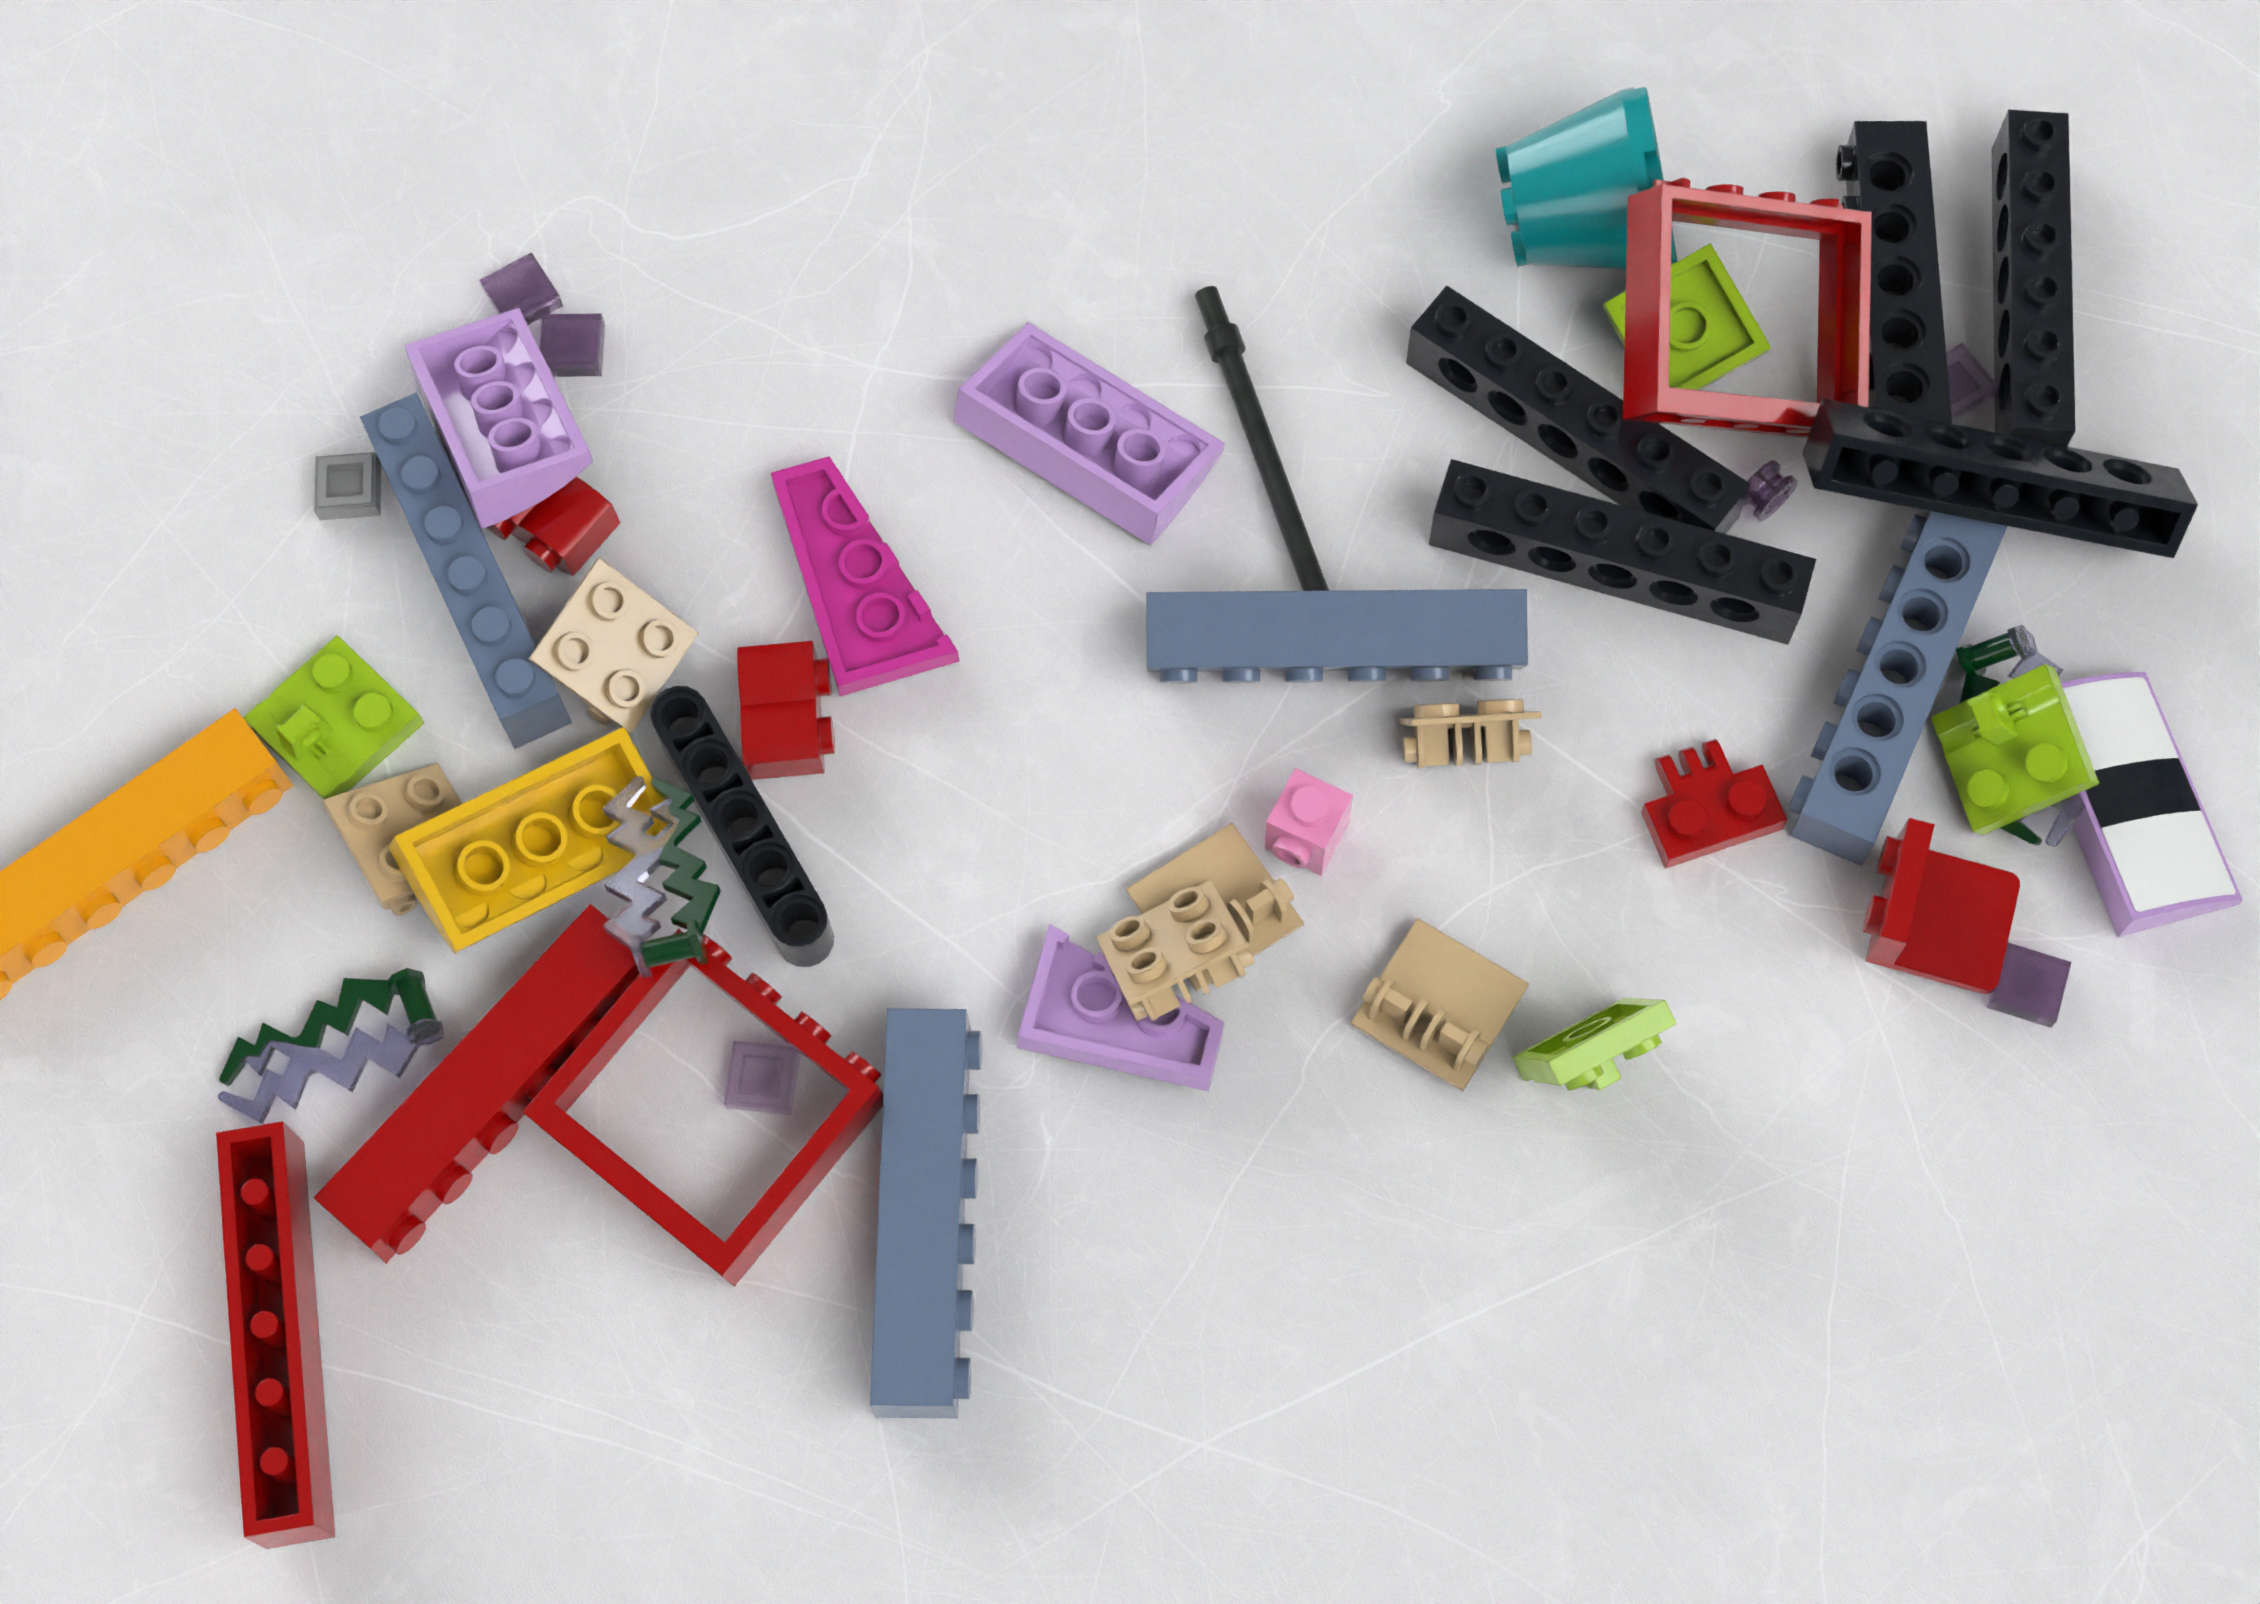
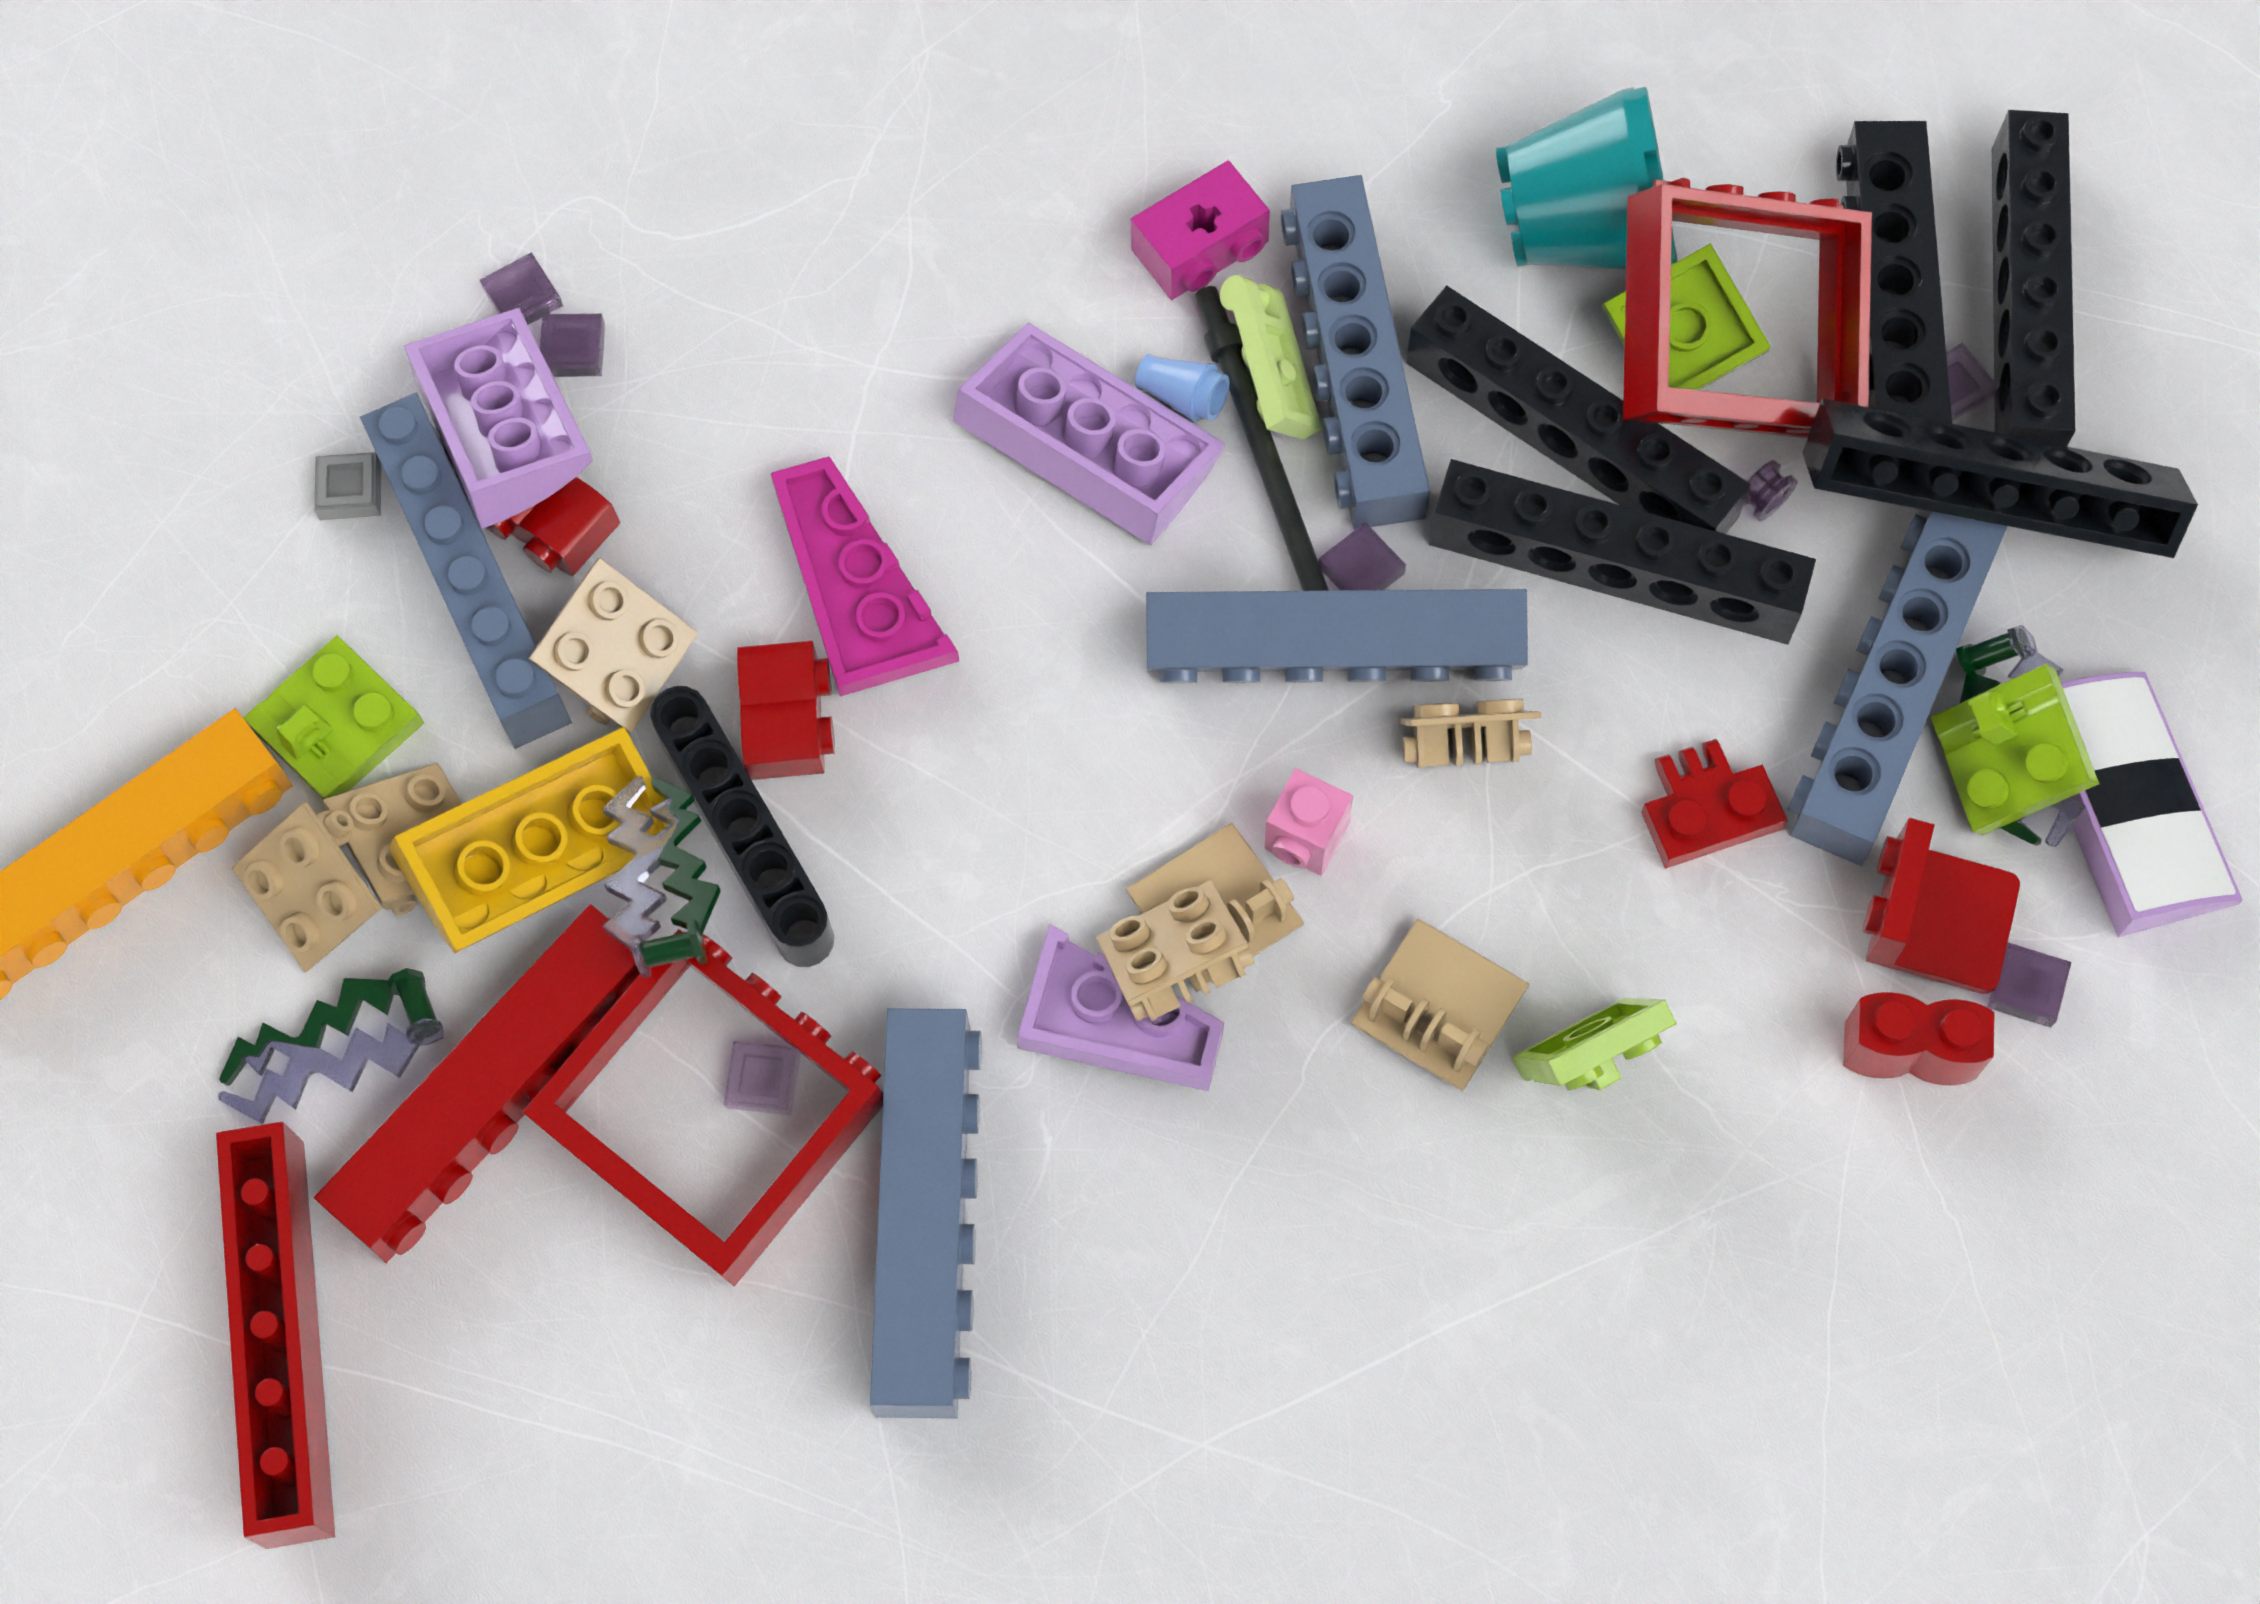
none -> tan hinge [232,802,382,972]
none -> dark pink brick [1130,160,1270,301]
none -> light blue cone [1135,354,1230,422]
none -> yellowish green plate [1219,275,1322,440]
none -> sand blue brick [1281,175,1430,530]
none -> clear purple tile [1319,522,1406,591]
none -> red brick [1843,992,1995,1086]

